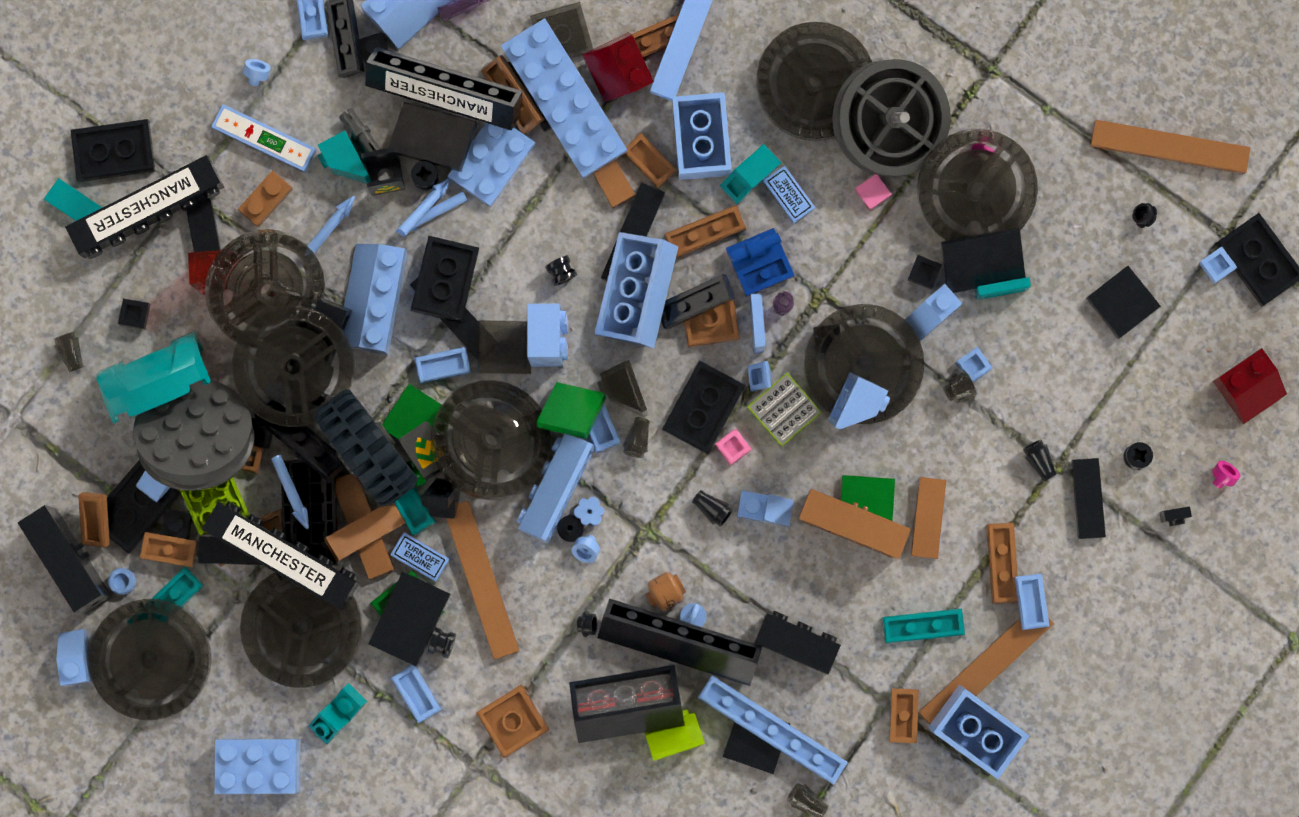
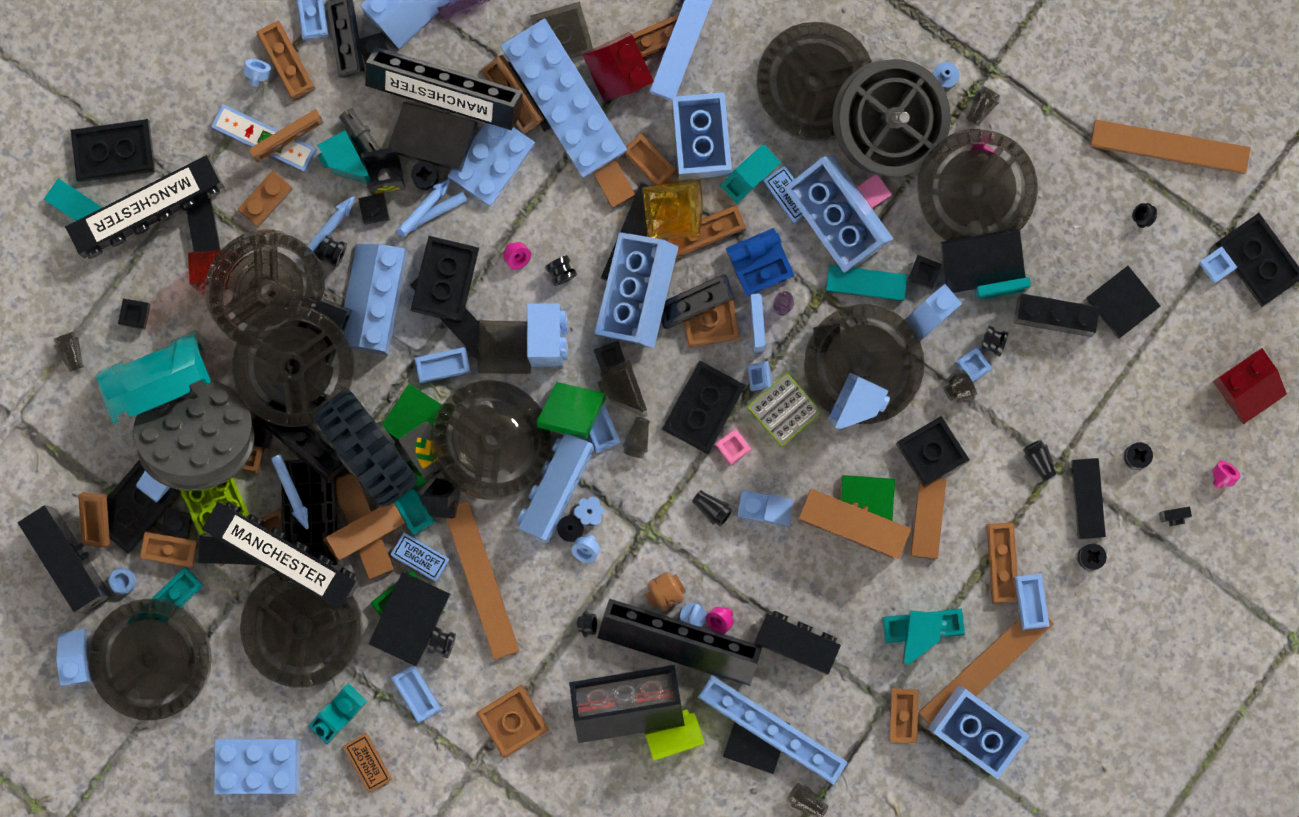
none -> medium nougat tile [248,109,323,163]
none -> medium nougat tile [256,20,316,101]
none -> black wheel [317,235,347,267]
none -> medium nougat tile [343,733,393,793]
none -> black plate [358,193,390,225]
none -> dark pink tile [503,242,531,270]
none -> black plate [593,341,627,375]
none -> clear yellow slope [642,179,703,239]
none -> dark pink tile [706,607,734,634]
none -> light blue slope [784,154,894,273]
none -> teal tile [826,265,907,302]
none -> black tile [896,416,970,488]
none -> teal slope [902,610,947,664]
none -> light blue tile [933,62,959,90]
none -> clear smoke cone [966,86,1000,126]
none -> black wheel [980,325,1009,357]
none -> black brick [1013,293,1100,337]
none -> black wheel [1077,543,1107,571]

